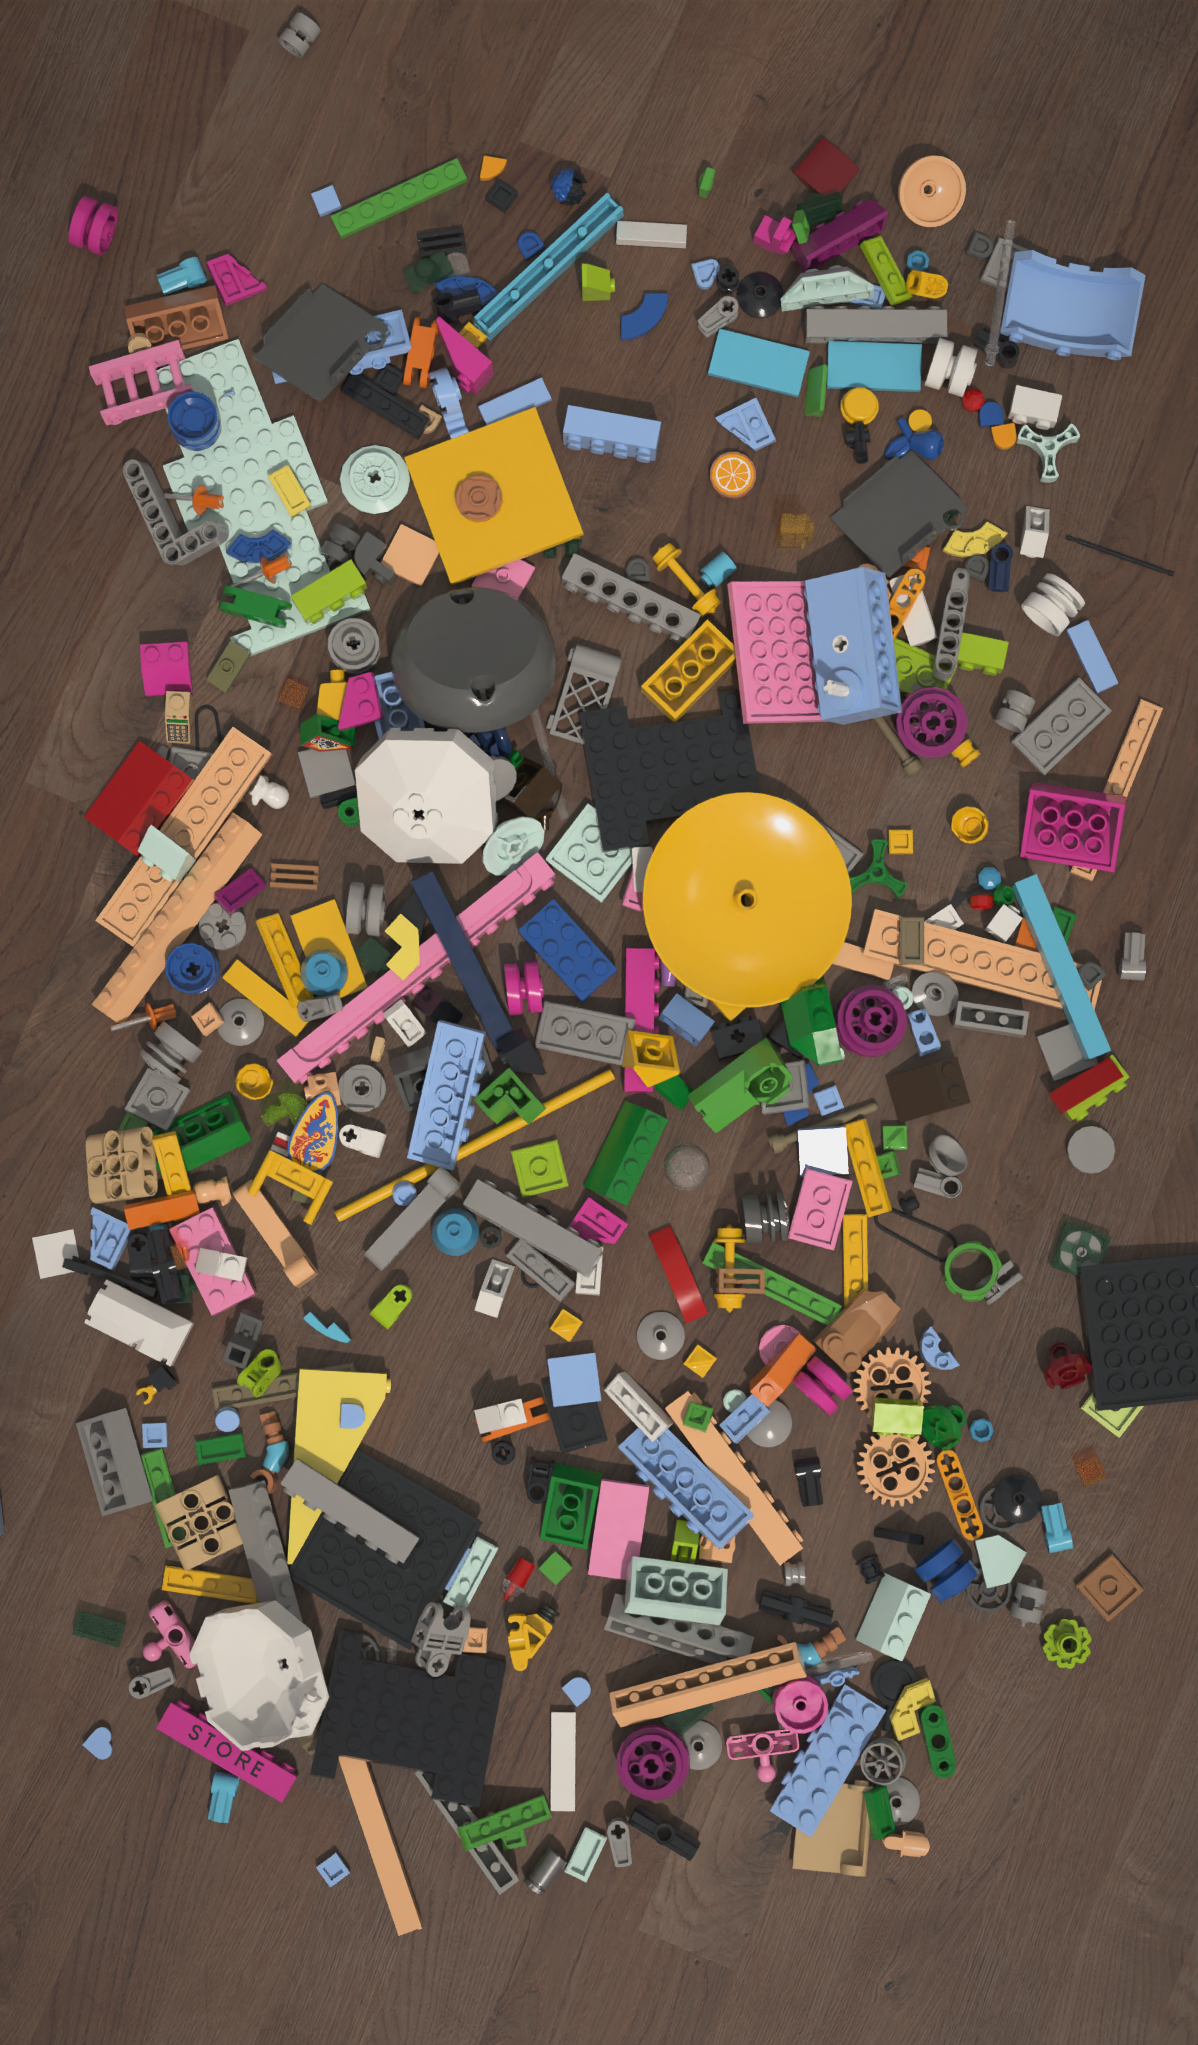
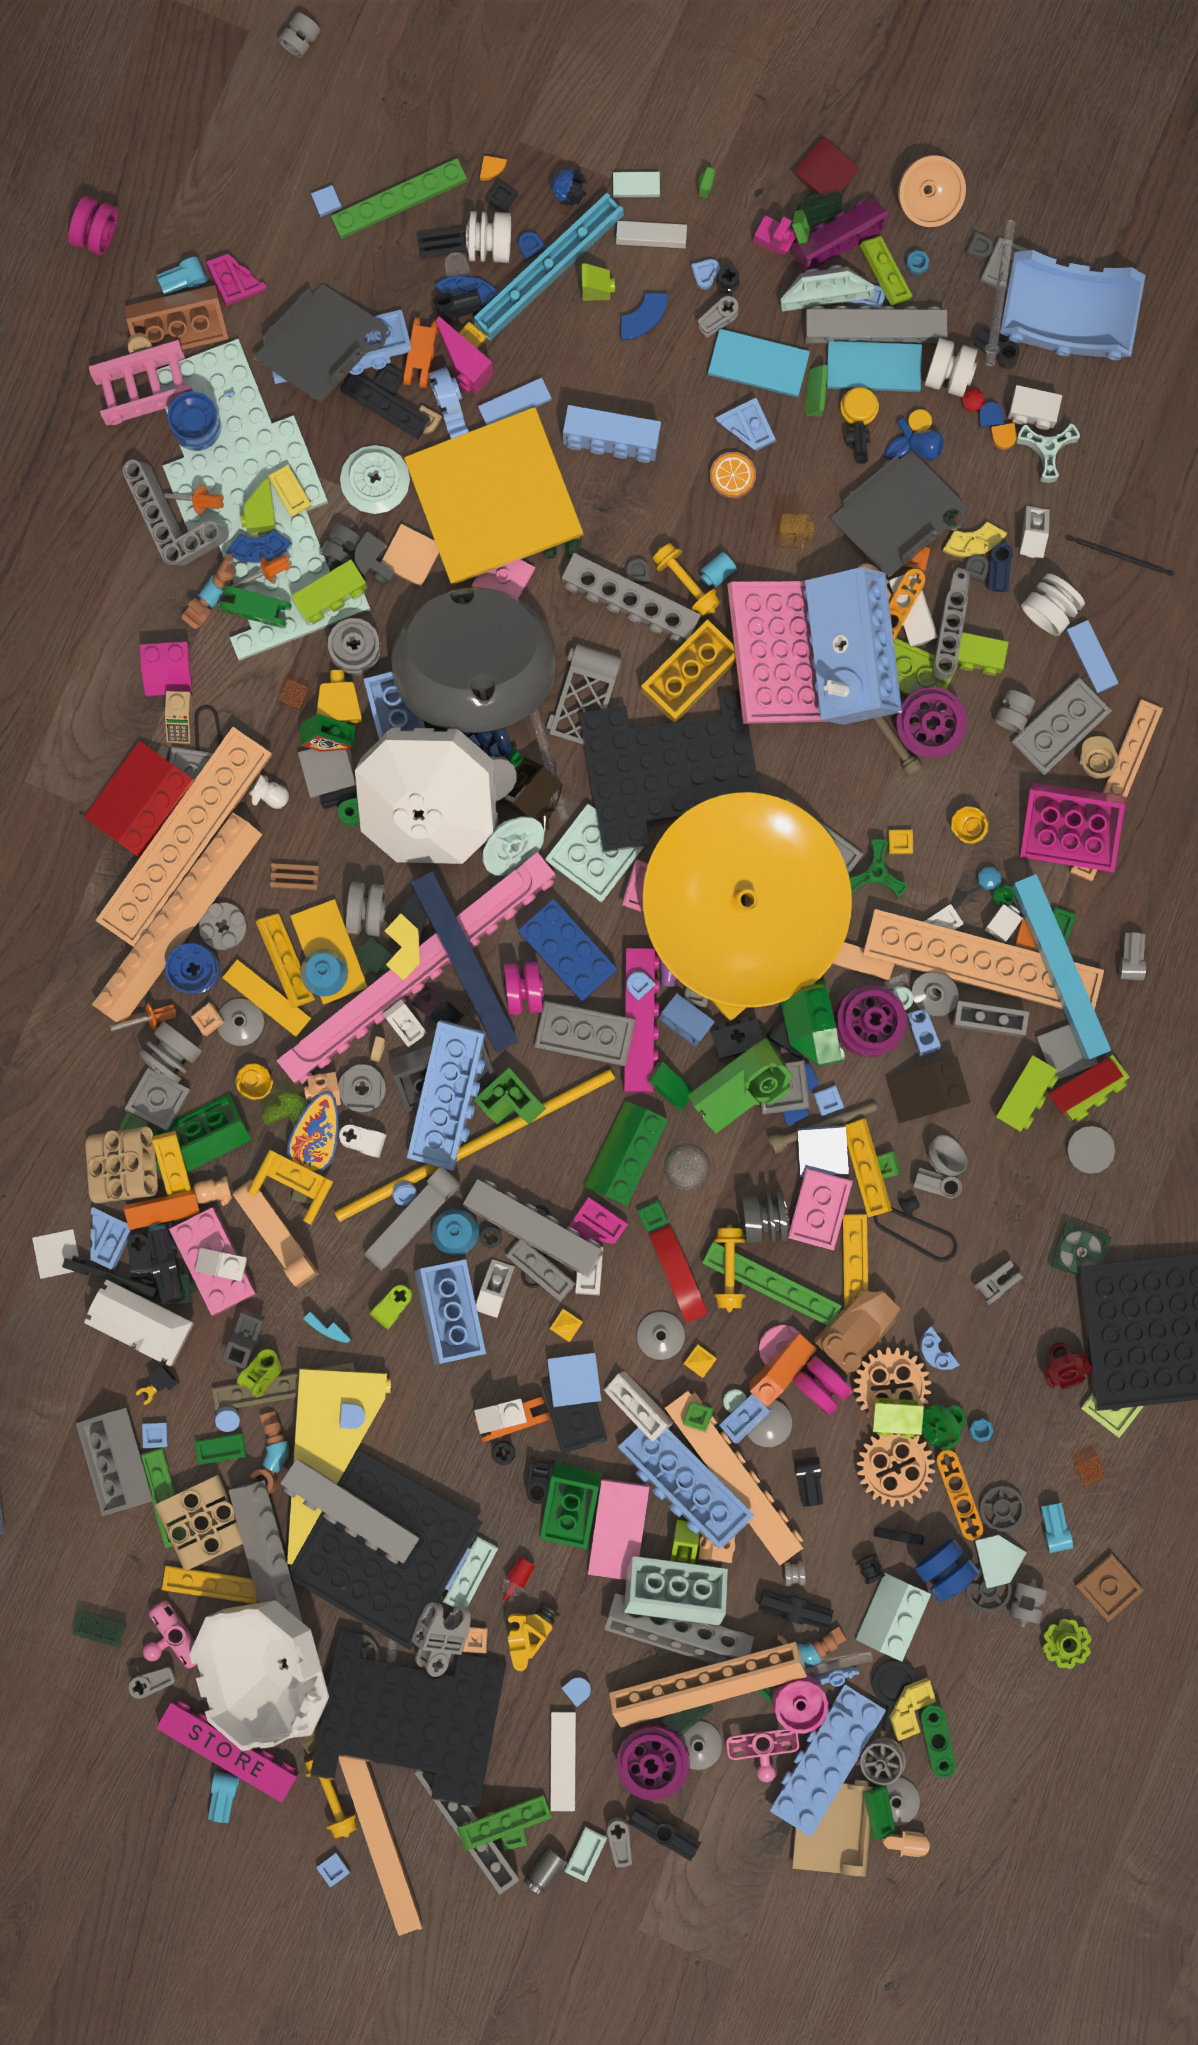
light blue tile [83,1726,113,1760] -> none
light aqua slope [138,825,196,883] -> none
clear orange plate [170,1242,190,1270] -> none
olive plate [206,640,252,693] -> none
magenta tile [214,868,266,916] -> none
tile [267,1129,291,1159] -> none
light grey piece [298,994,343,1022] -> none
dark pink wing [338,672,384,731] -> none
clear green tile [403,250,455,294] -> none
nougat tile [455,475,503,522] -> none
black slope [496,1028,547,1075] -> none
lime tile [511,1140,569,1198] -> none
bright green tile [538,1551,573,1585] -> none
yellow slope [622,1030,680,1087] -> none
white sticker [632,847,653,892] -> none
medium nougat tile [716,1269,765,1294] -> none
black dish [737,272,783,318] -> none
bright green tile [882,1126,907,1151] -> none
dark tan tile [899,916,924,965] -> none
yellow rock [906,270,948,299] -> none
bright green piece [943,1241,1002,1302] -> none
yellow wheel [951,739,981,768] -> none
red tile [970,895,993,911] -> none
black dish [994,1475,1042,1523] -> none
dark grey tile [1078,962,1107,991] -> none
none -> nougat piece [181,554,236,629]
none -> lime slope [240,479,277,534]
none -> yellow piece [305,1753,358,1838]
none -> light blue slope [414,1259,486,1365]
none -> white wheel [466,211,511,263]
none -> light aqua tile [613,172,660,197]
none -> light blue tile [627,972,656,1001]
none -> green tile [637,1201,669,1232]
none -> lime brick [996,1055,1059,1132]
none -> tan hat [1080,736,1120,779]

